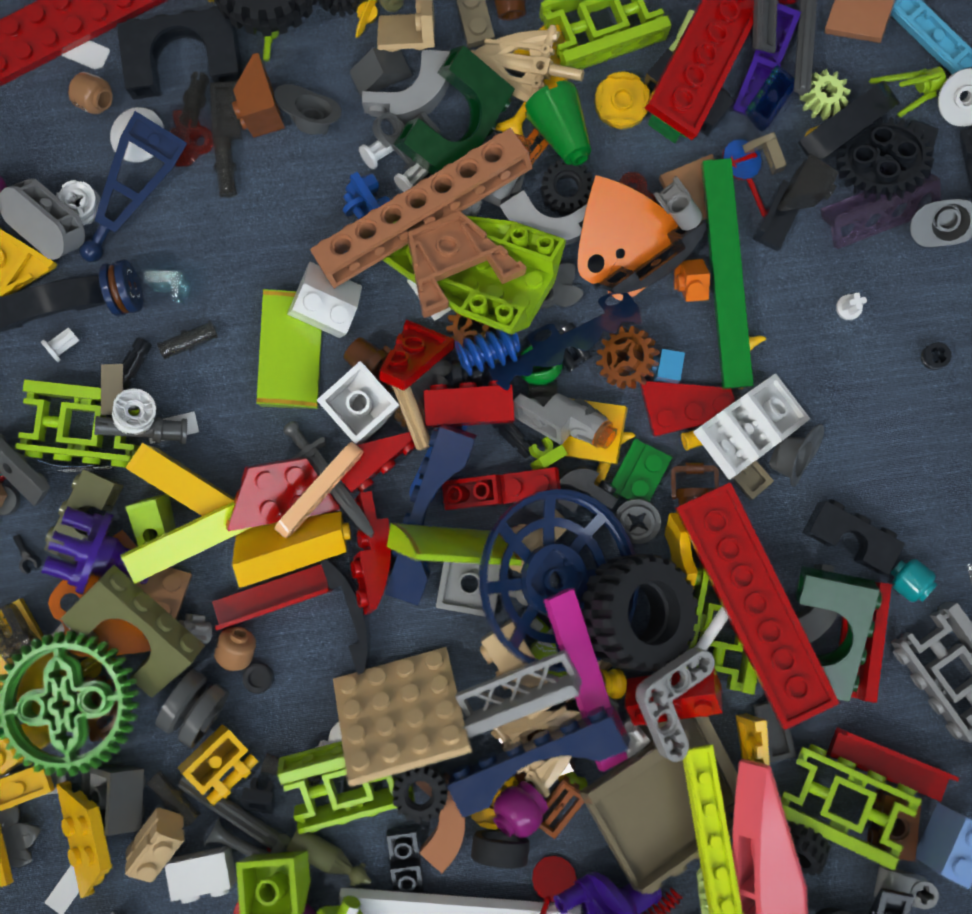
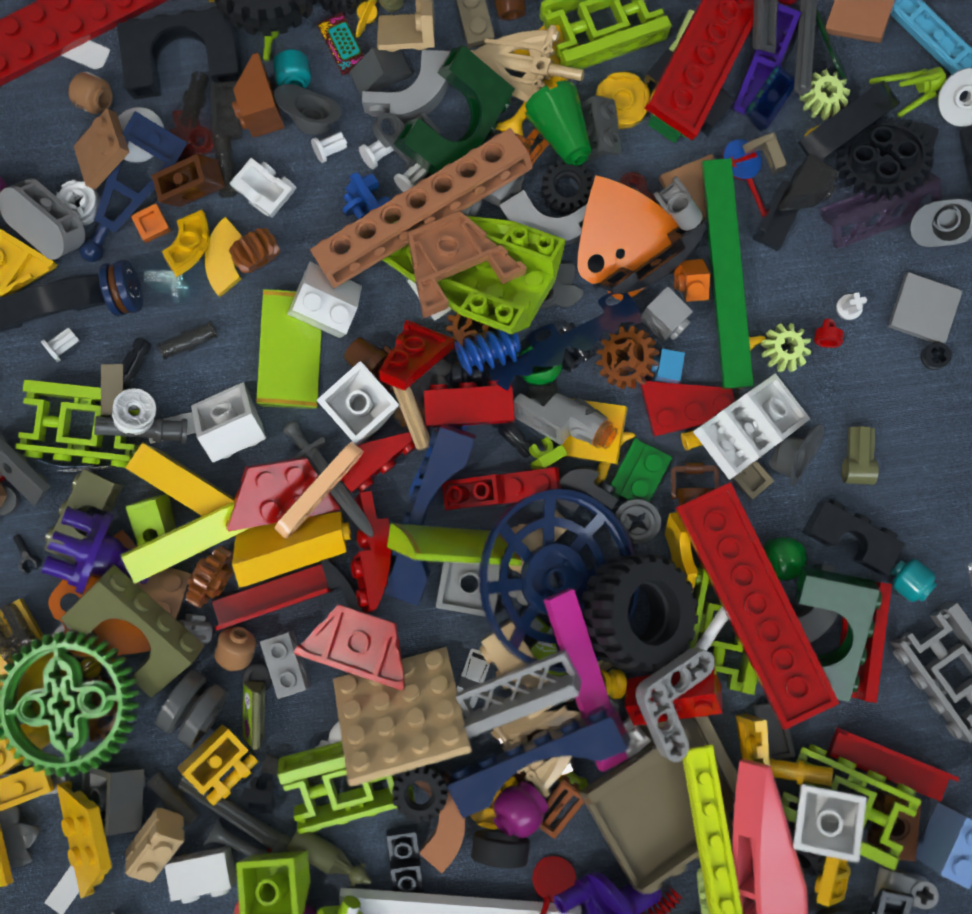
none -> medium nougat plate [74,108,130,190]
none -> orange tile [131,203,171,243]
none -> reddish brown brick [151,154,225,207]
none -> yellow tile [162,209,210,277]
none -> dark orange gear [185,546,233,608]
none -> white slope [191,382,266,462]
none -> yellow tile [205,217,242,297]
none -> white cylinder [229,158,297,218]
none -> dark orange gear [229,228,280,273]
none -> olive slope [242,681,266,750]
none -> light grey brick [260,631,312,699]
none -> teal head [273,49,311,88]
none -> wing [293,604,406,691]
none -> white piece [311,132,347,163]
none -> tile [317,12,364,76]
none -> white sticker [457,648,490,708]
none -> dark grey bracket [581,95,622,164]
none -> light grey brick [641,287,693,343]
none -> yellowish green gear [761,323,811,372]
none -> green hair [762,537,807,581]
none -> yellow pin [770,758,833,787]
none -> white slope [793,784,866,863]
none -> red tile [814,317,844,348]
none -> yellow wing [815,856,851,907]
none -> dark green piece [816,8,848,79]
none -> olive piece [841,426,879,485]
none -> light grey tile [888,272,962,344]

